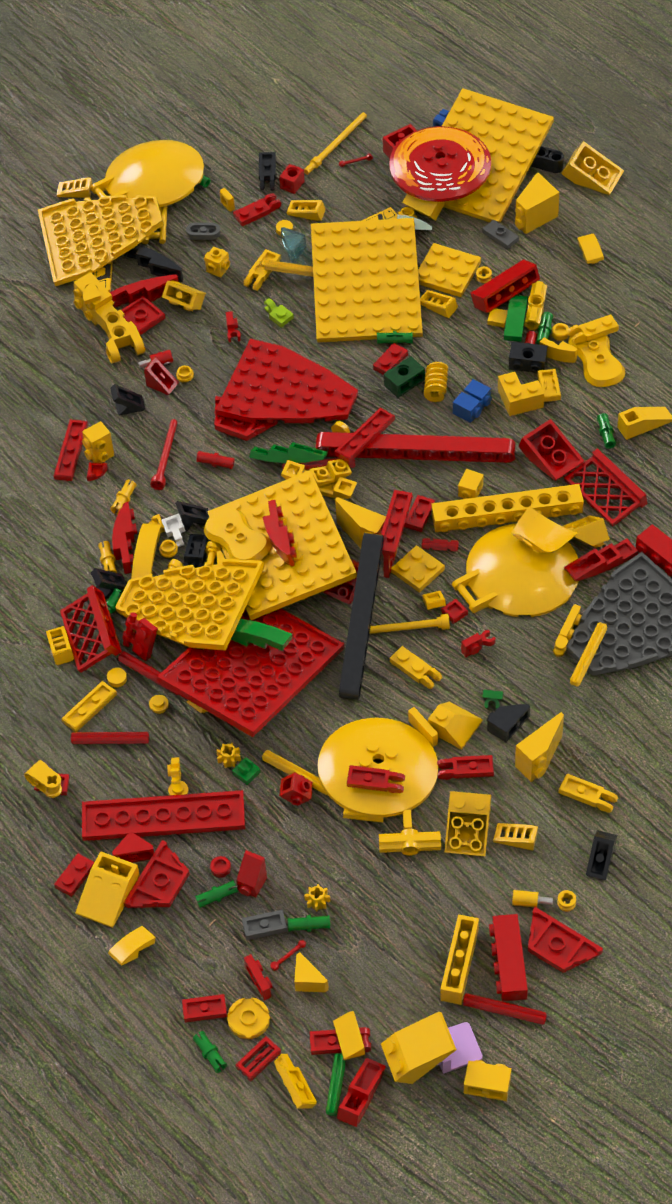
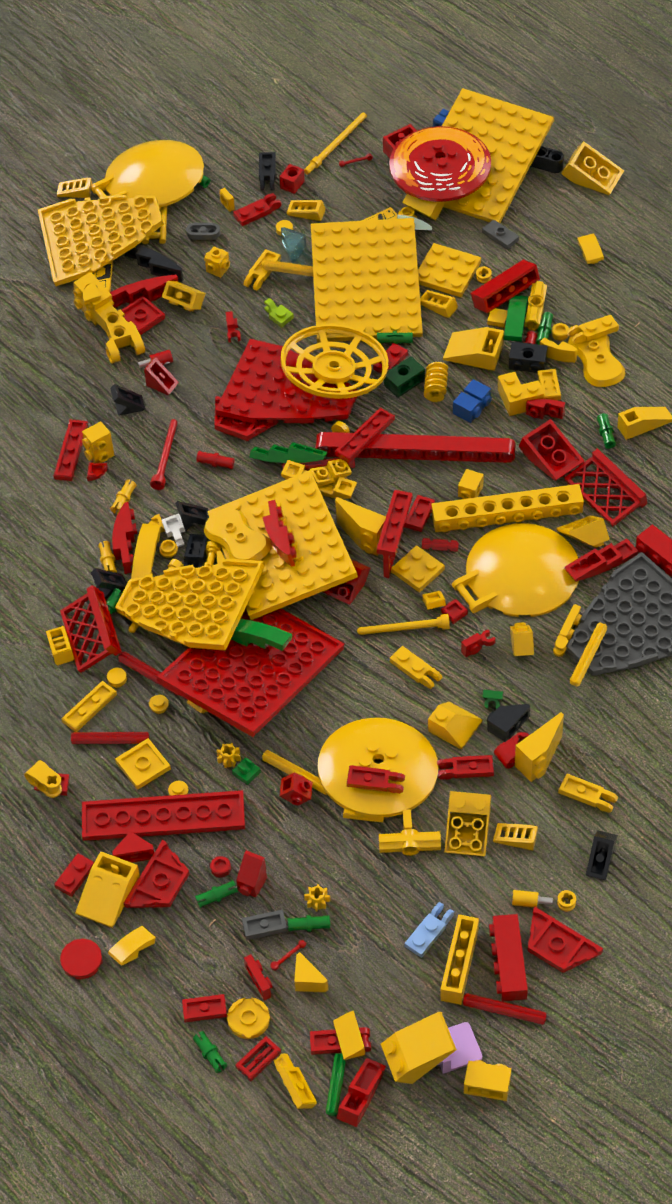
red plate [122,612,158,661] -> none
yellow plate [167,757,181,784] -> none
yellow plate [176,365,194,382] -> none
black beam [339,533,384,700] -> none
yellow tile [408,707,438,747] -> none
yellow piece [511,506,580,553] -> none
yellow slope [515,173,560,234] -> none
none -> red tile [60,938,103,980]
none -> yellow plate [115,738,171,790]
none -> yellow dish [281,324,388,399]
none -> light blue hinge [404,902,454,958]
none -> yellow slope [443,327,504,371]
none -> red piece [494,732,529,769]
none -> yellow slope [510,622,534,656]
none -> red slope [526,399,565,420]

